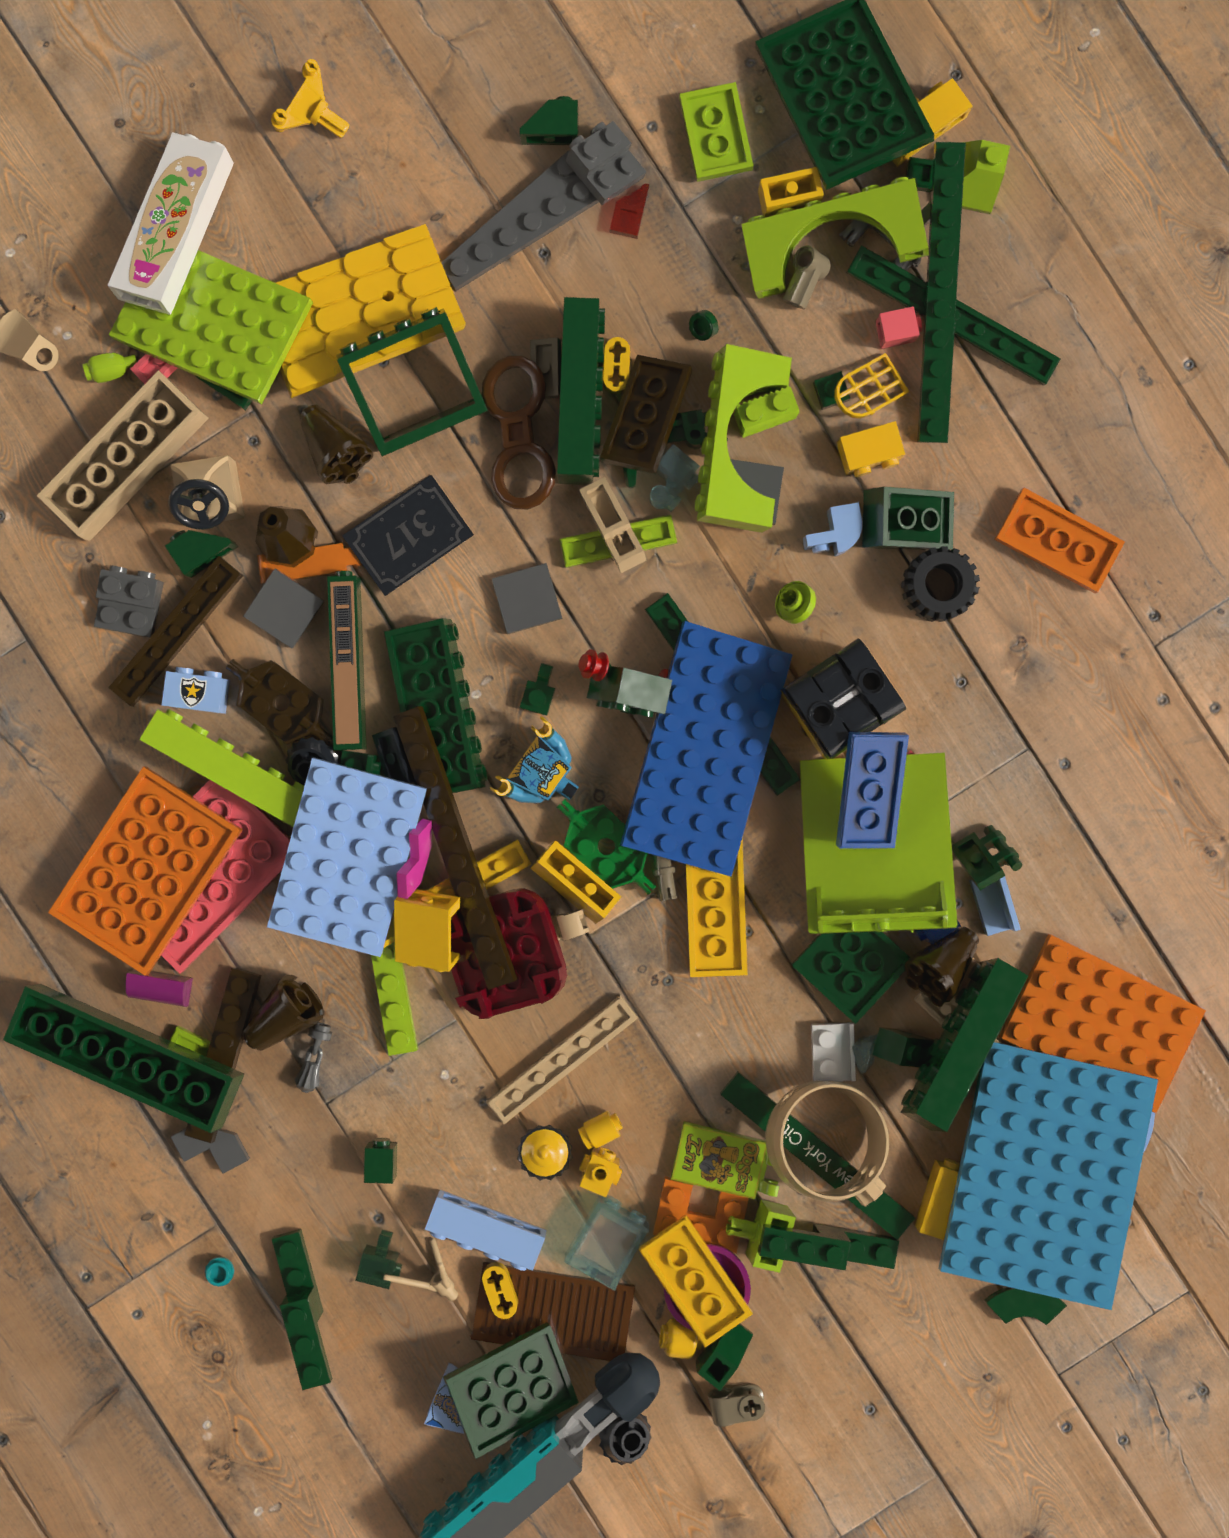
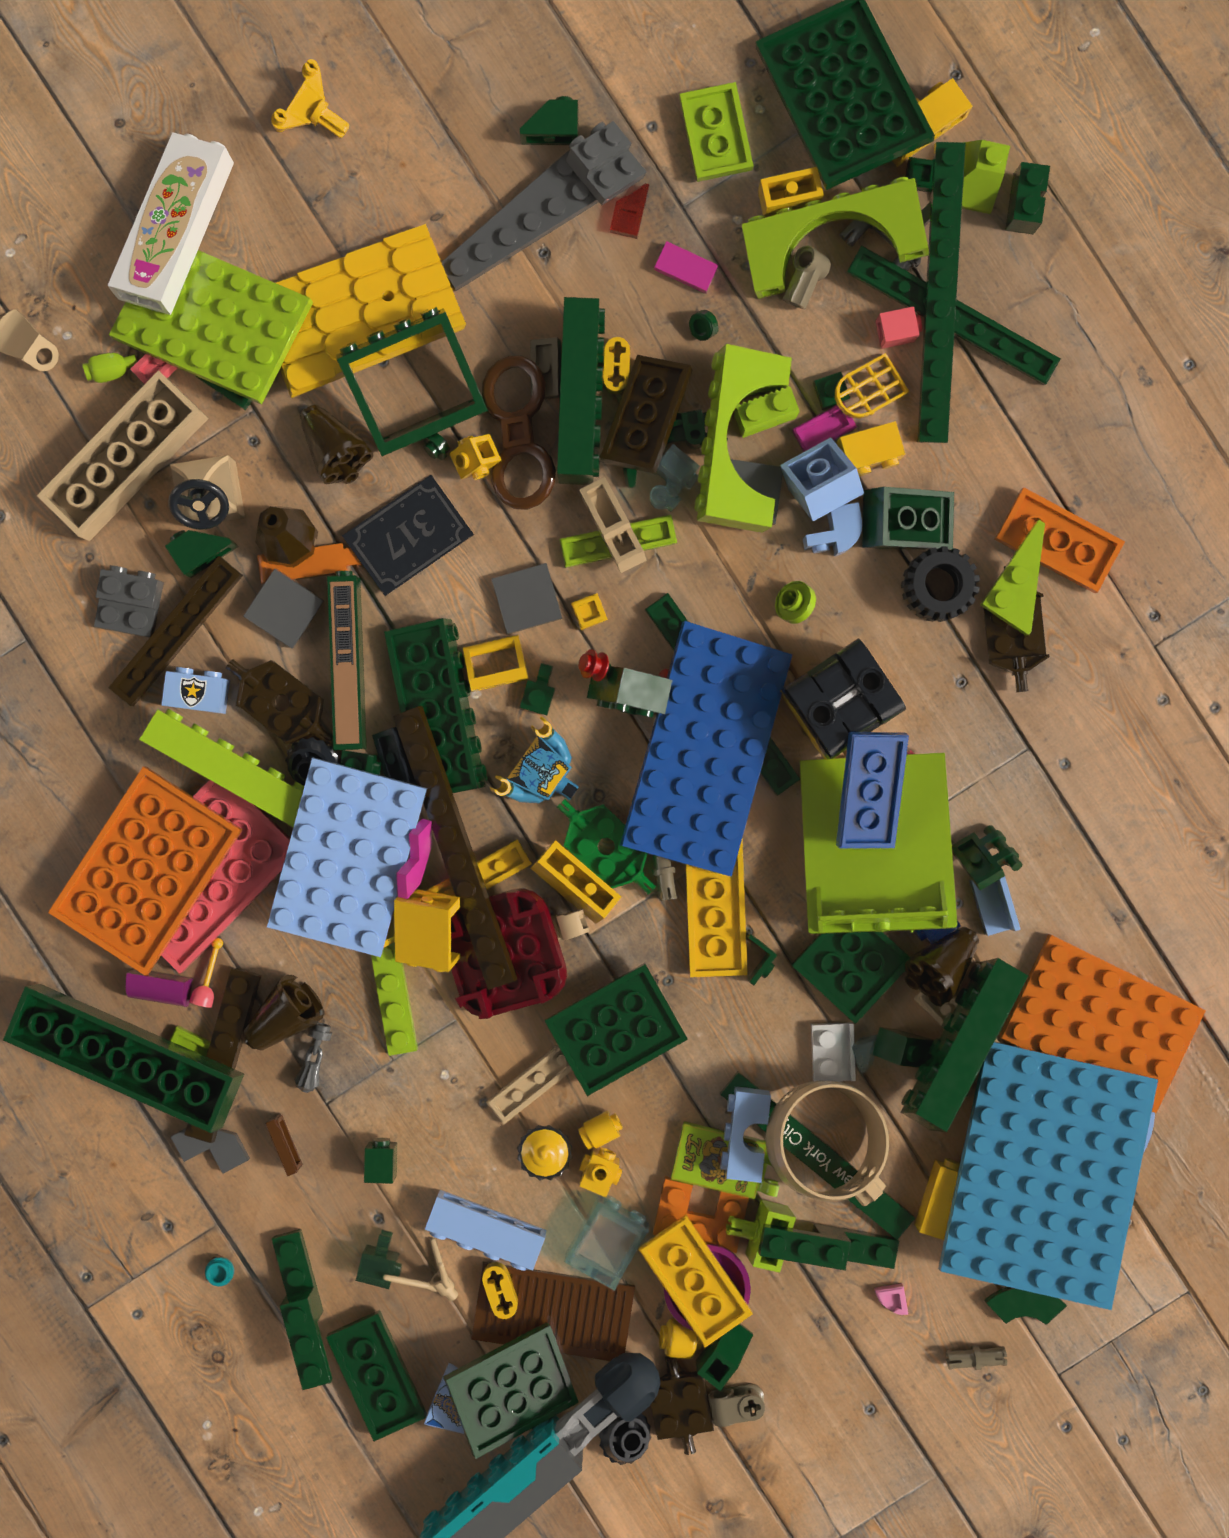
none -> hinge [189,938,223,1008]
none -> reddish brown tile [265,1113,303,1177]
none -> dark green plate [326,1310,427,1442]
none -> dark green plate [424,433,450,460]
none -> yellow brick [449,434,501,480]
none -> yellow tile [463,634,529,692]
none -> dark green plate [545,963,688,1097]
none -> yellow tile [571,593,608,631]
none -> dark brown plate [650,1356,714,1455]
none -> dark pink tile [654,241,718,294]
none -> light blue arch [721,1087,771,1183]
none -> dark green bracket [746,931,777,986]
none -> light blue brick [780,438,864,521]
none -> dark pink tile [792,402,857,452]
none -> bright pink tile [874,1283,908,1315]
none -> dark tan pin [946,1346,1007,1370]
none -> lime wing [980,520,1045,636]
none -> dark brown plate [983,566,1050,693]
none -> dark green piece [1005,162,1050,235]

